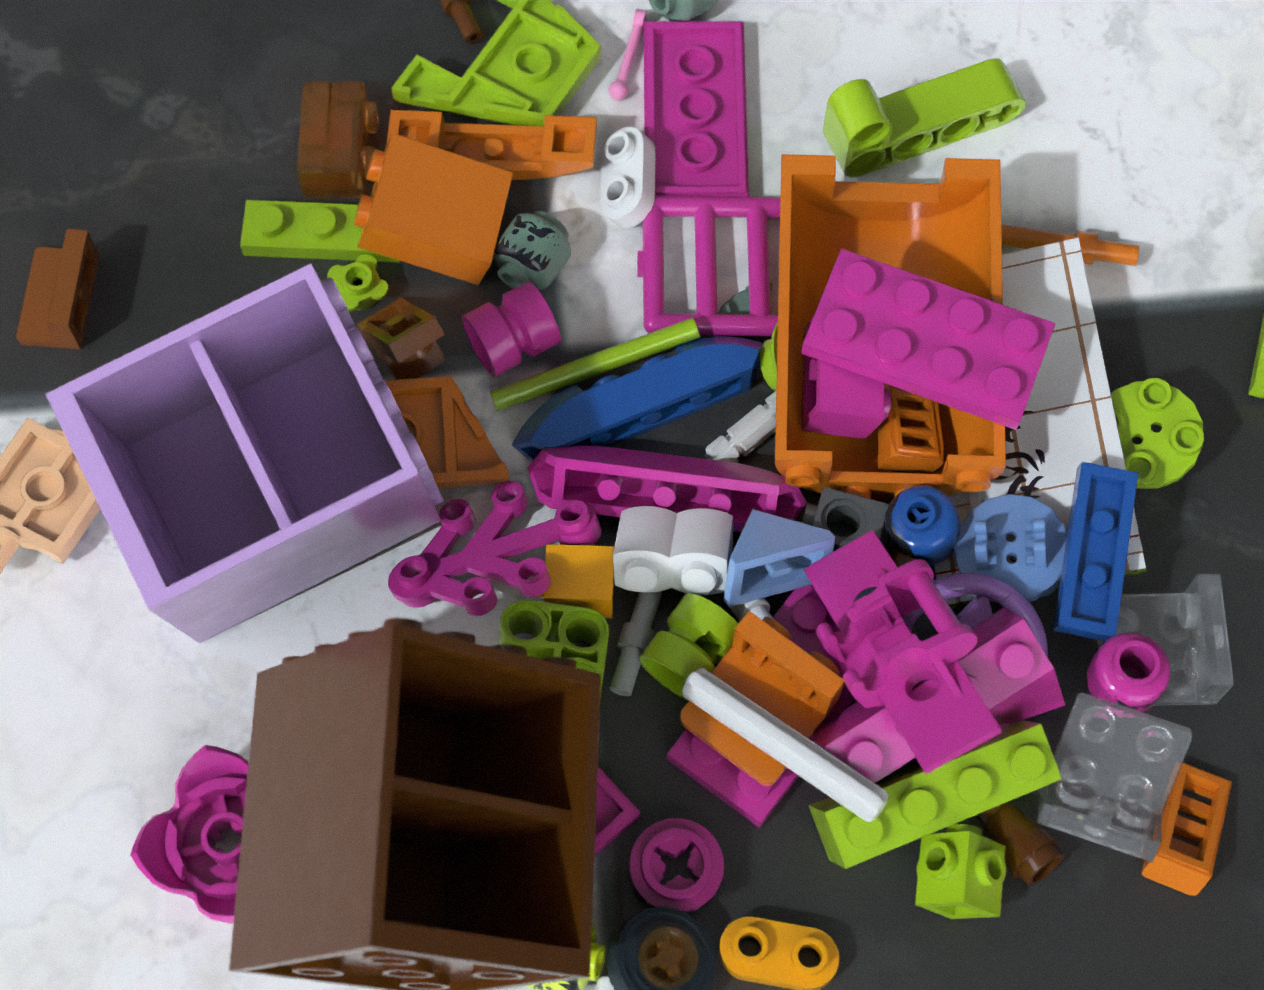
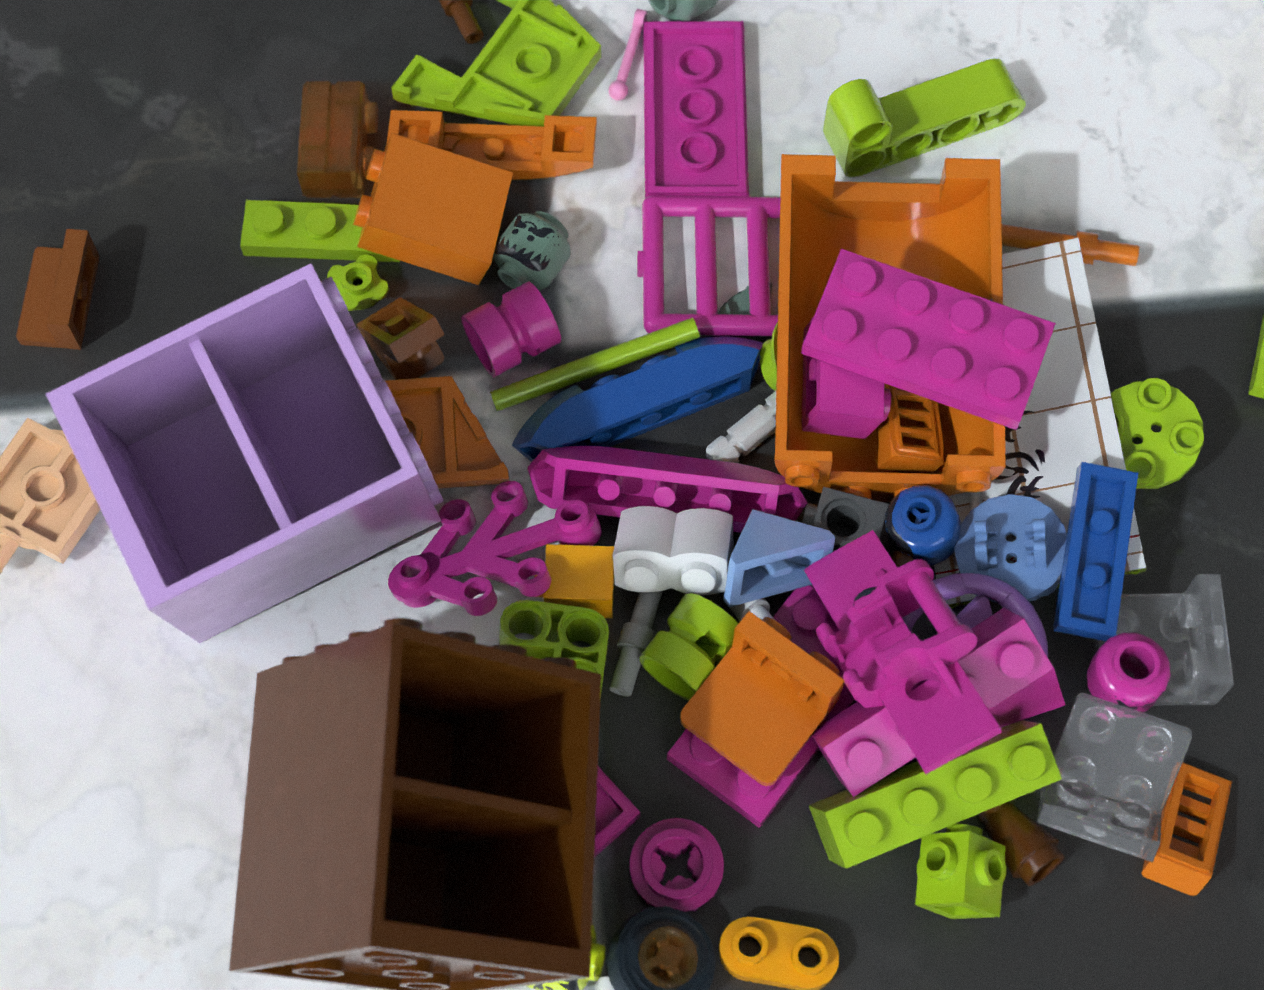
dark pink brick [130,745,249,924] -> none
white plate [600,127,655,228] -> none
white axle [682,668,889,822] -> none

